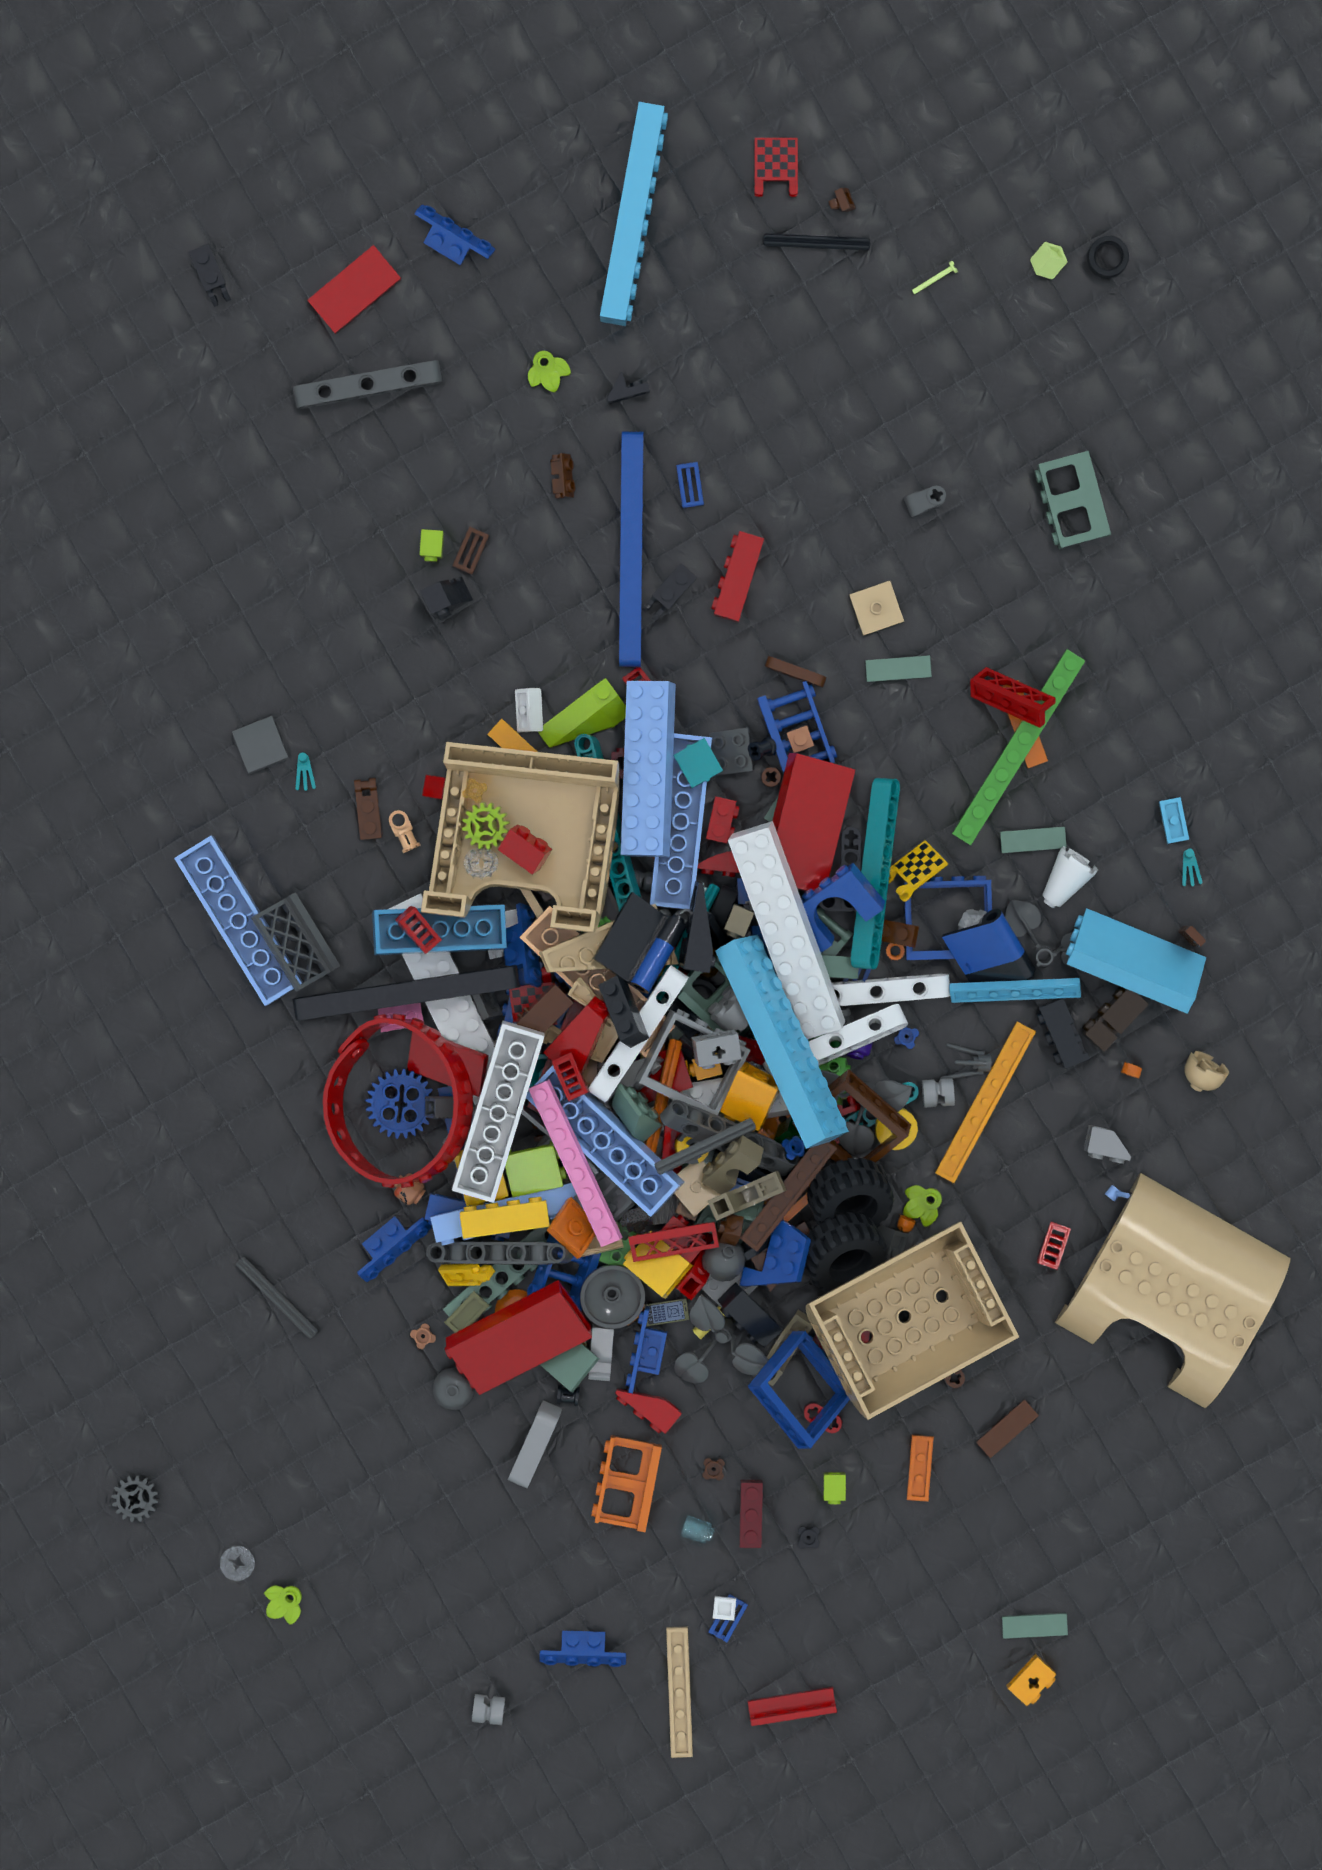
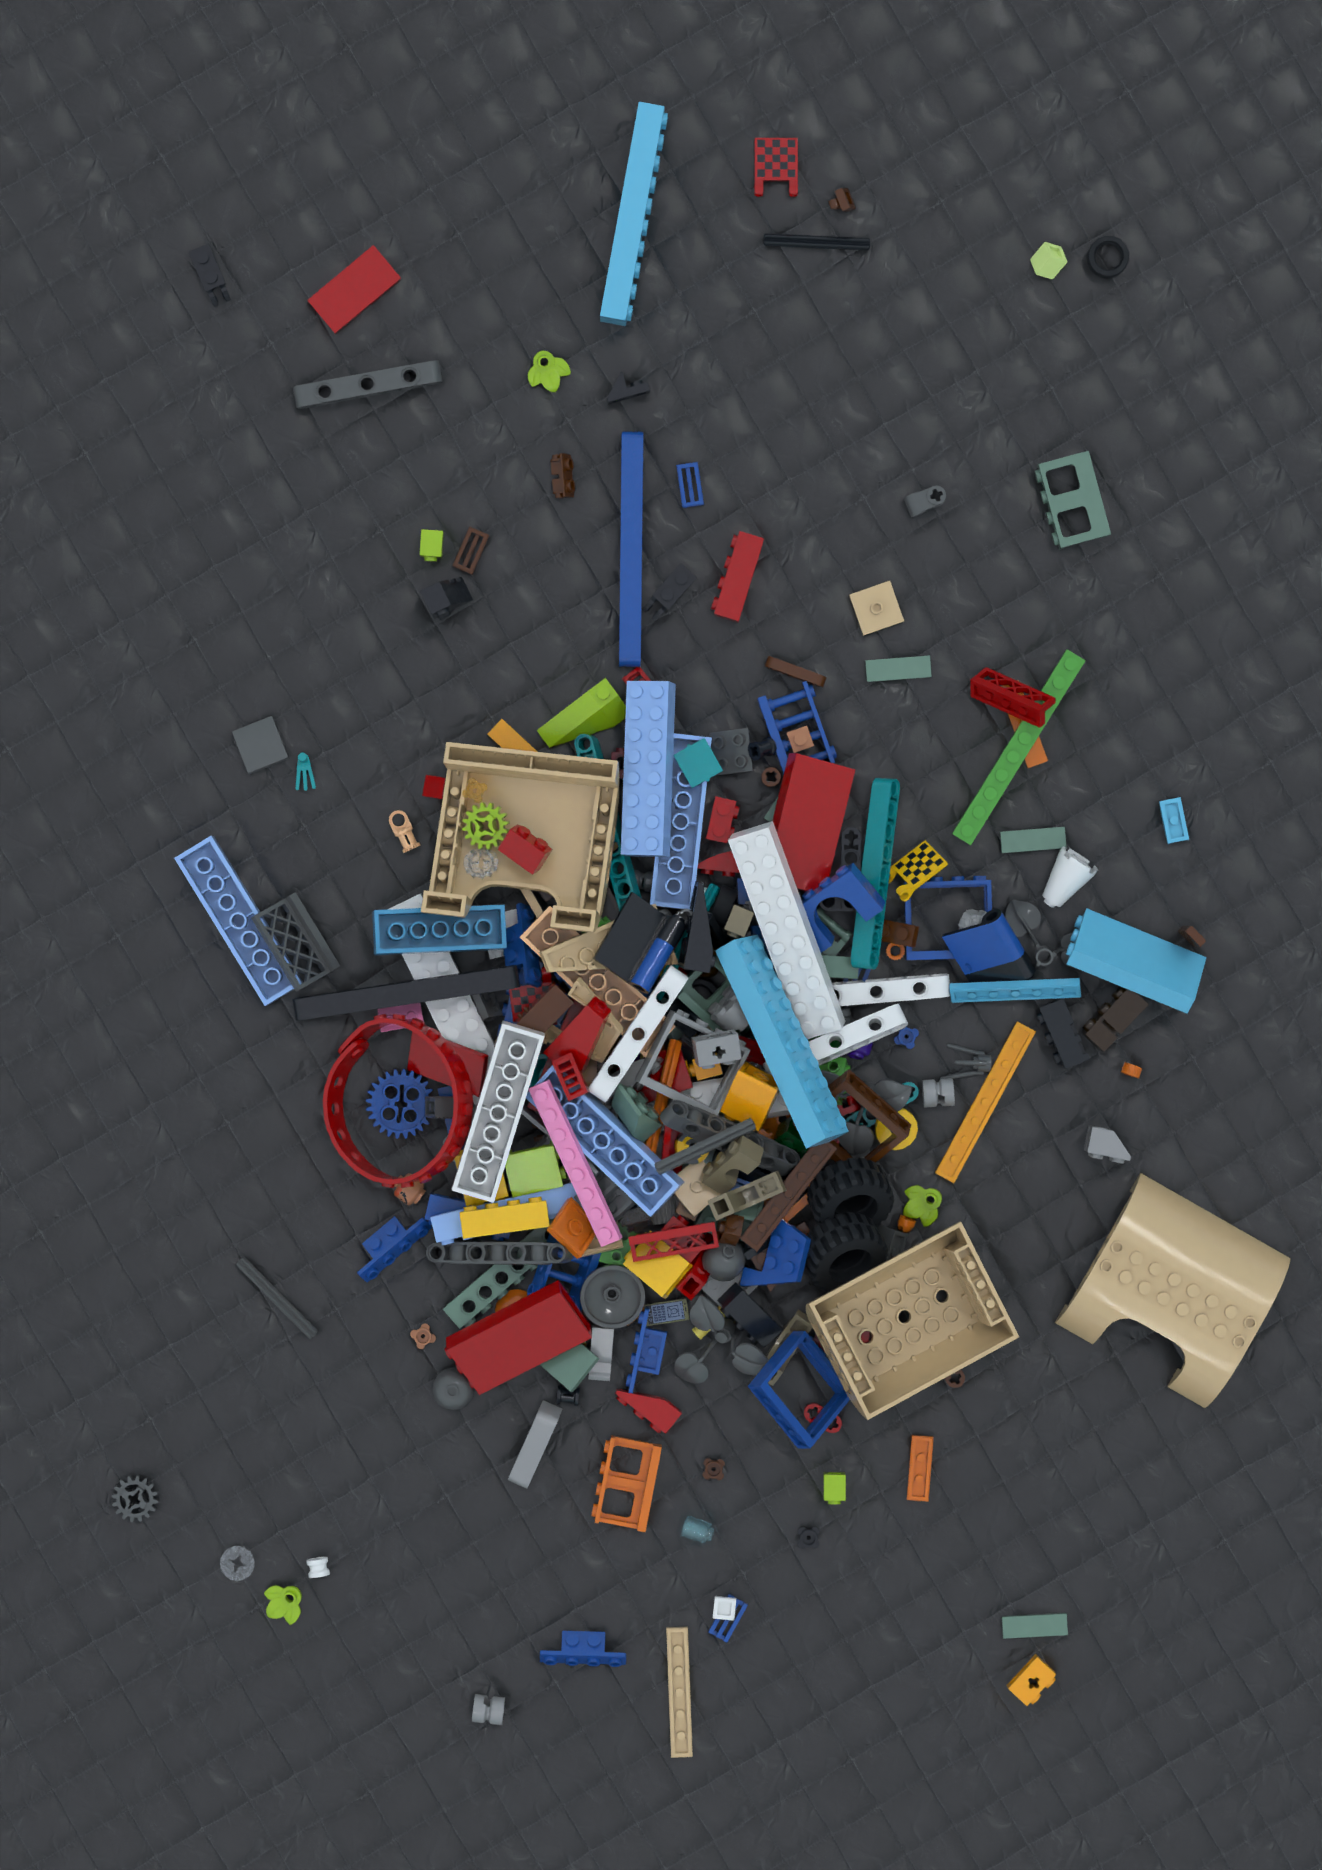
reddish brown plate [354,778,382,840] -> none
red slope [395,906,442,954] -> none
blue bracket [414,205,496,265] -> none
yellow hinge [438,1264,495,1286] -> none
olive tile [444,1291,490,1333] -> none
white slope [515,688,543,733] -> none
black brick [598,975,649,1048] -> none
dark red brick [739,1480,763,1548] -> none
red fence [748,1687,837,1726] -> none
blue plate [782,1136,805,1160] -> none
yellowish green piece [912,261,958,295] -> none
reddish brown tile [976,1399,1039,1459] -> none
slope [1036,1221,1071,1270] -> none
light blue hand [1105,1185,1130,1202] -> none
teal piece [1182,849,1203,886] -> none
tan cylinder [1184,1051,1229,1092] -> none
none -> white wheel [306,1557,330,1578]

